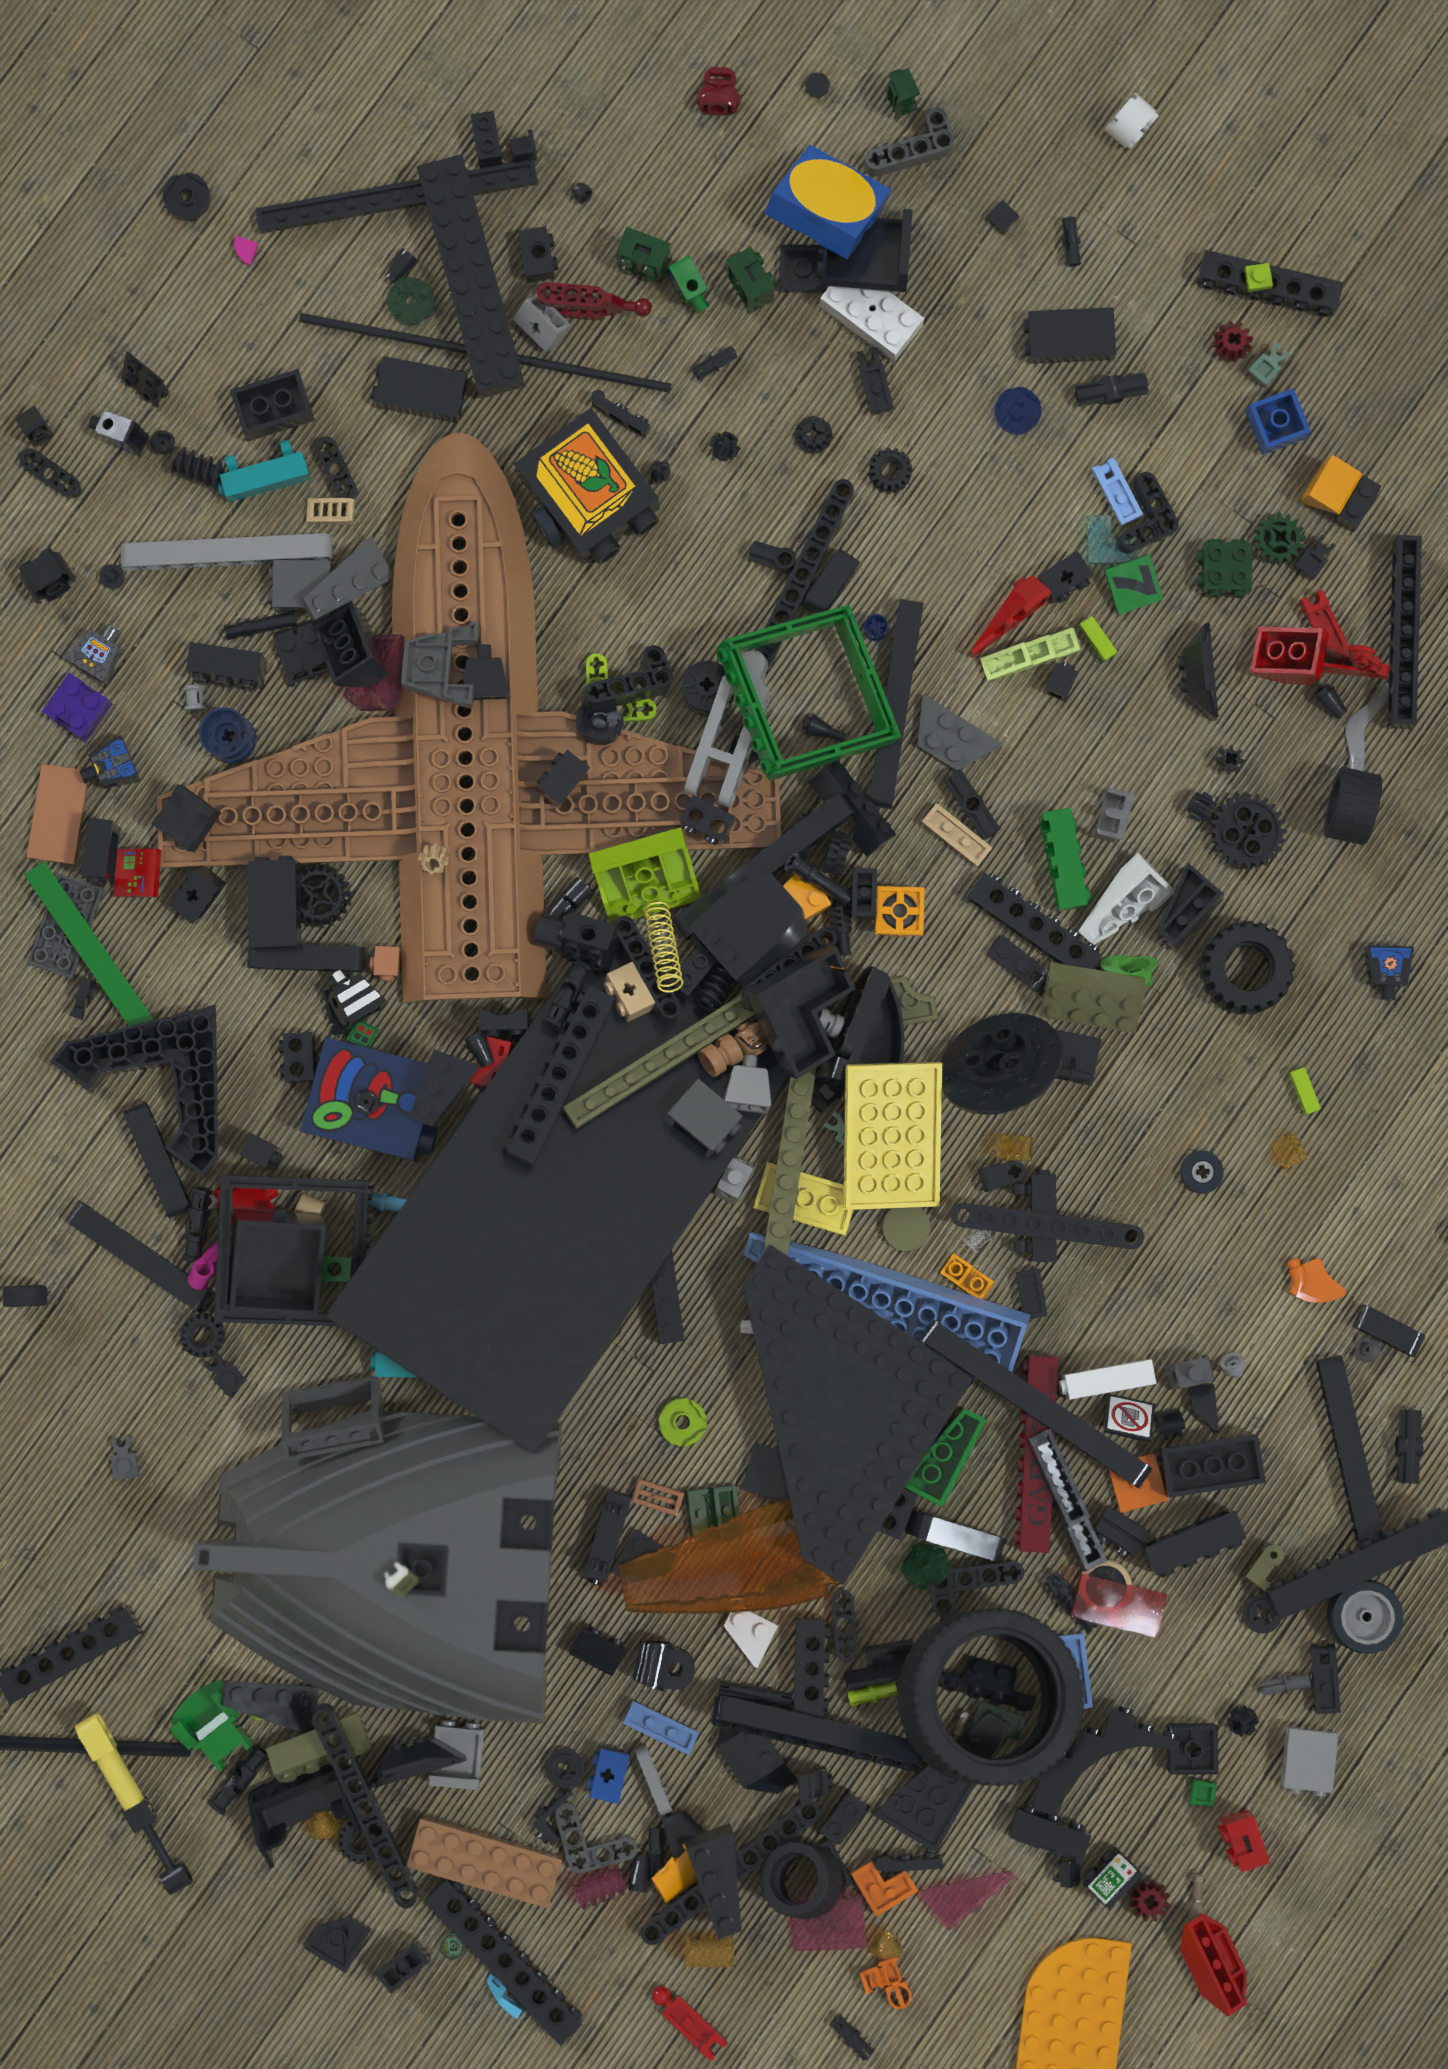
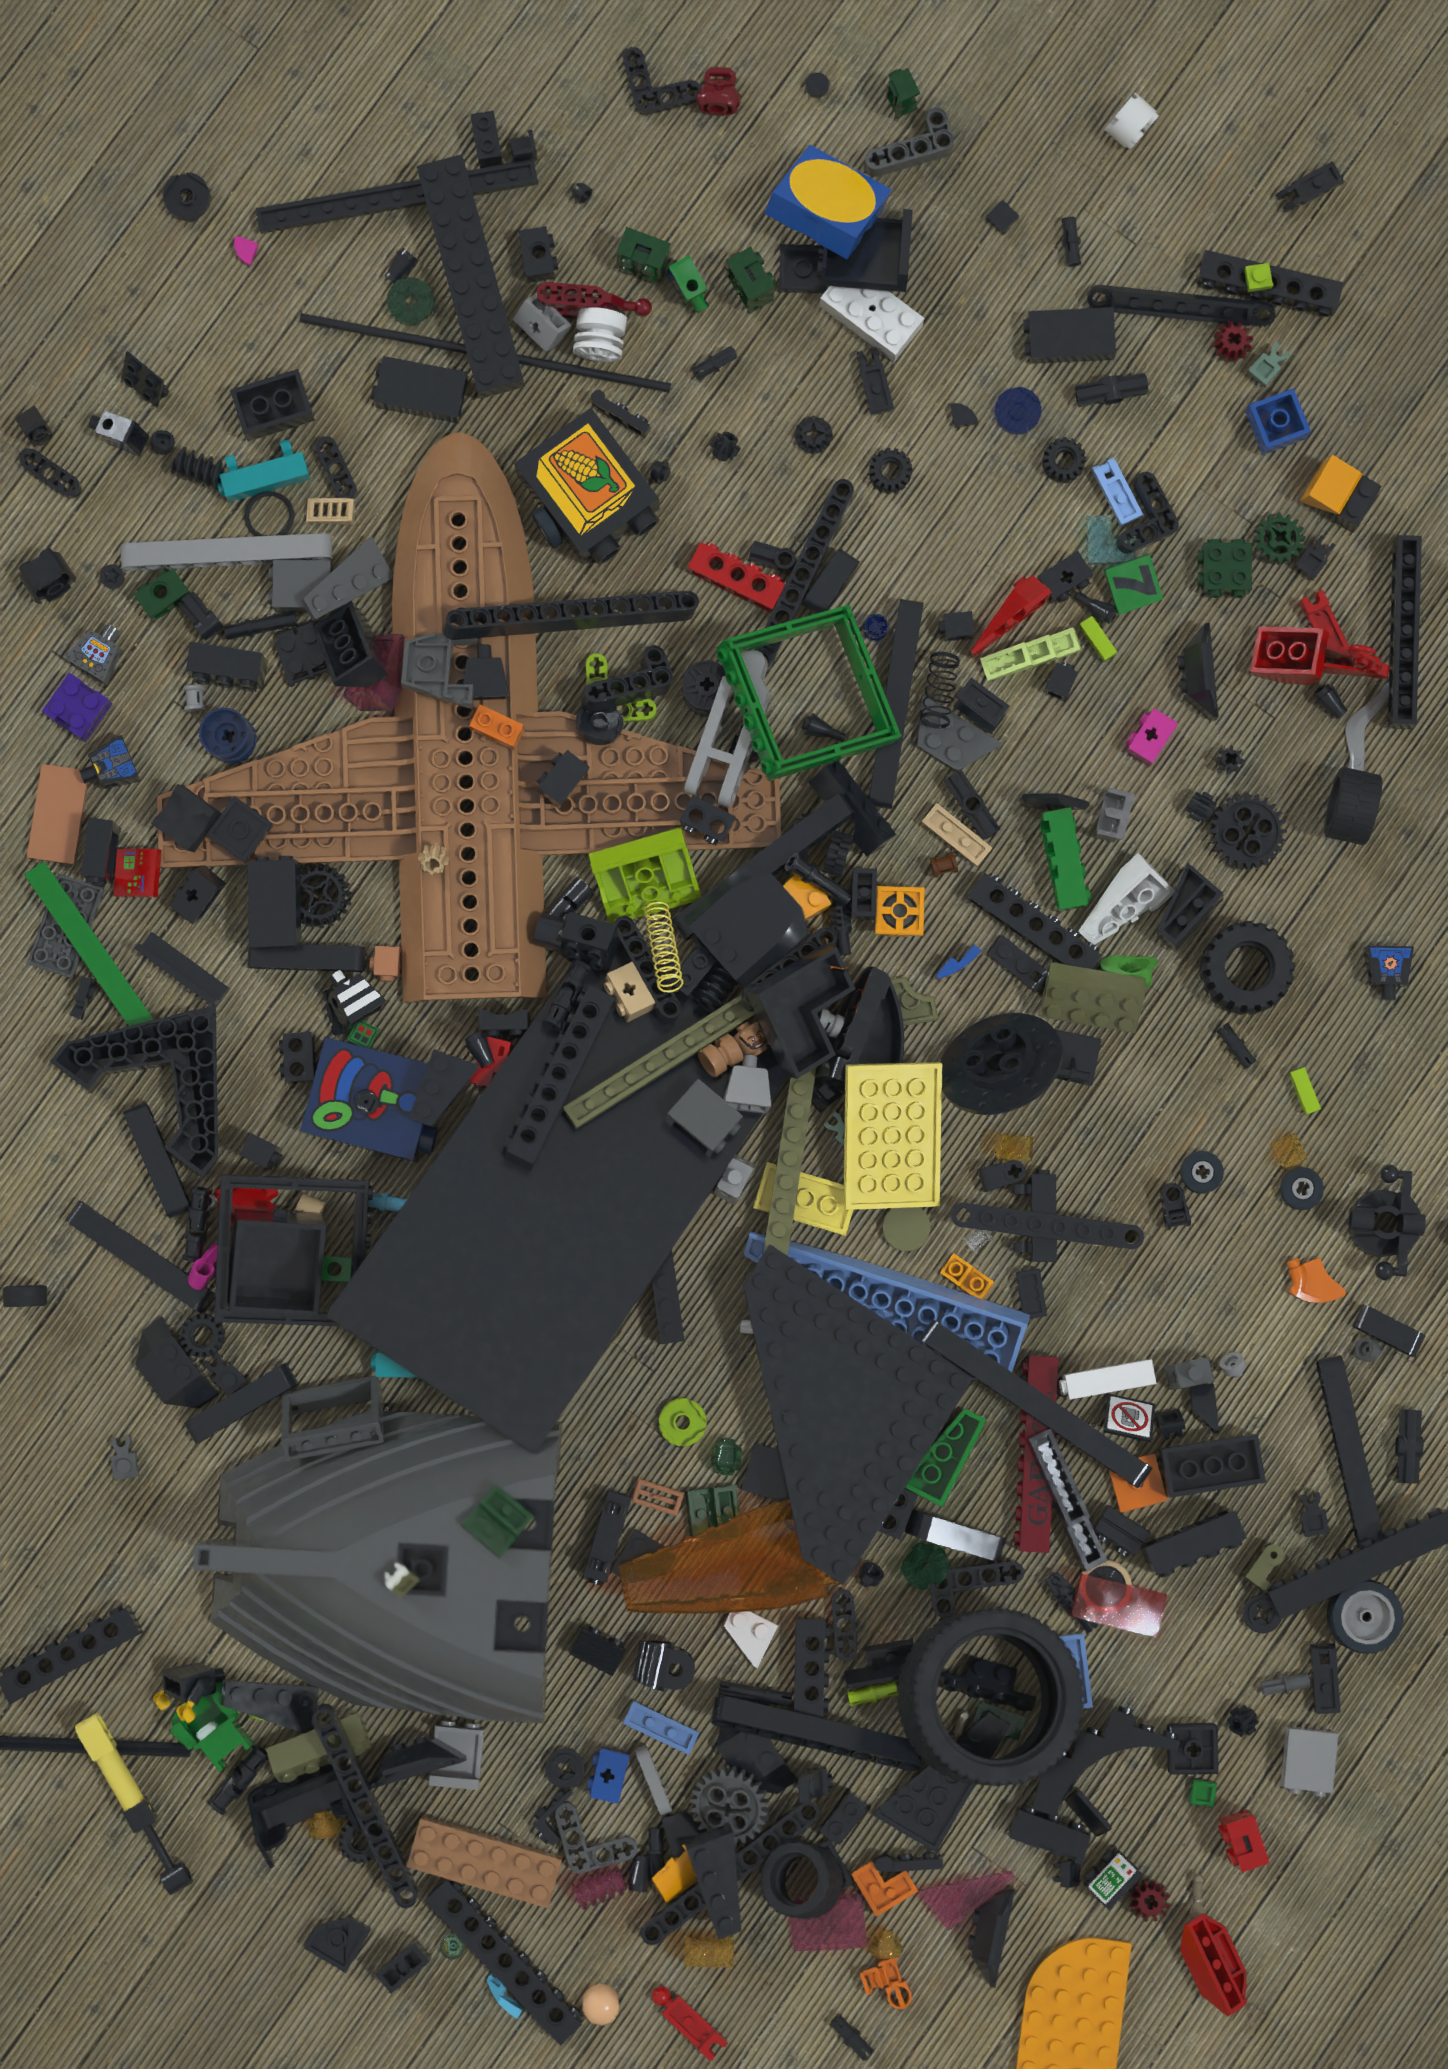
none -> dark green brick [133,568,190,622]
none -> black fence [134,932,230,1007]
none -> black wedge [135,1316,219,1408]
none -> black torso [153,1663,225,1723]
none -> black piece [178,591,224,641]
none -> black beam [184,1362,299,1444]
none -> black plate [206,796,274,864]
none -> black tyre [244,491,294,537]
none -> black beam [442,591,699,640]
none -> dark green slope [461,1484,534,1558]
none -> orange brick [469,704,525,750]
none -> white wheel [573,308,627,362]
none -> light nougat hair [582,1984,619,2026]
none -> black beam [623,47,701,116]
none -> red brick [688,542,785,614]
none -> dark grey gear [690,1766,770,1845]
none -> clear green head [710,1438,742,1476]
none -> black tile [858,1561,884,1587]
none -> black piece [919,651,960,729]
none -> reddish brown bush [930,852,958,878]
none -> blue slope [935,945,982,981]
none -> black brick [939,611,974,642]
none -> black tile [950,403,978,428]
none -> black panel [953,678,1010,735]
none -> black wedge [967,1885,1015,1988]
none -> black tile [1019,793,1089,810]
none -> black tyre [1042,437,1086,483]
none -> black slope [1065,1788,1112,1837]
none -> black cone [1075,592,1117,626]
none -> black plate [1087,285,1275,327]
none -> dark pink brick [1126,708,1178,767]
none -> black piece [1160,1183,1191,1231]
none -> black pin [1216,1022,1257,1070]
none -> black hinge [1275,161,1344,212]
none -> black bush [1280,1167,1324,1210]
none -> black plate [1300,1492,1330,1537]
none -> black piece [1347,1164,1426,1281]

